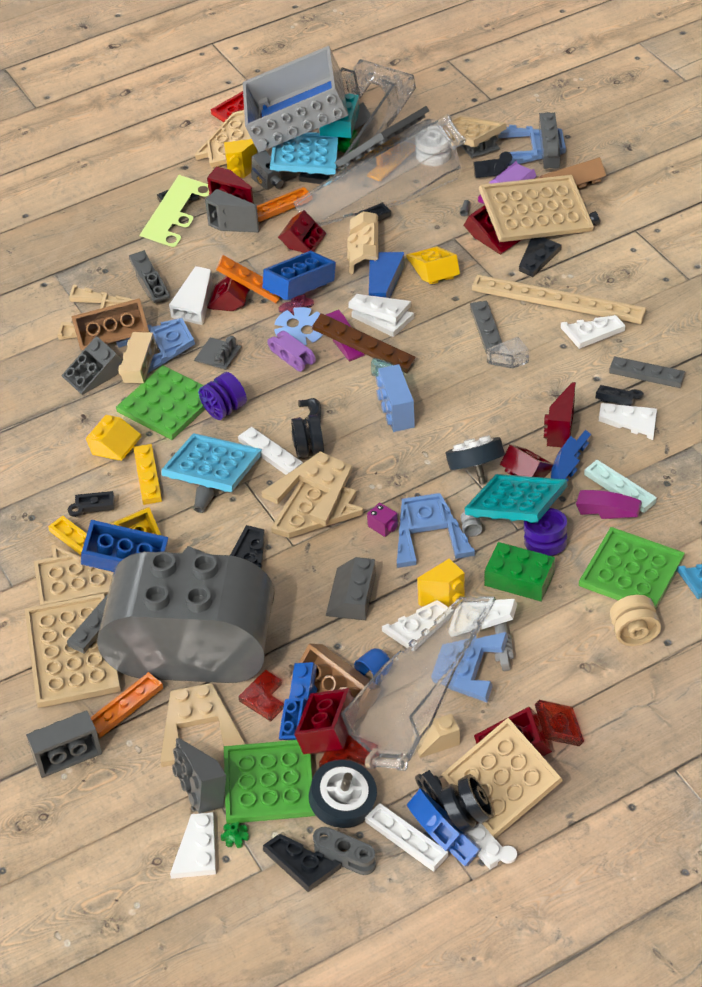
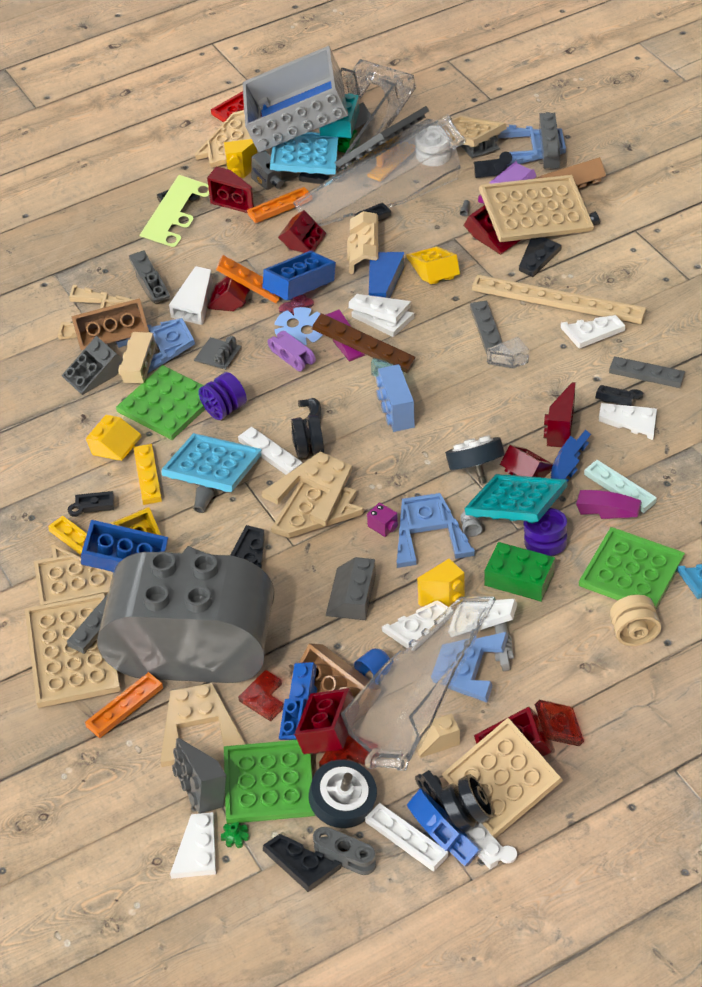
dark grey brick [26,710,102,778] -> none
dark grey slope [205,189,259,233] -> none

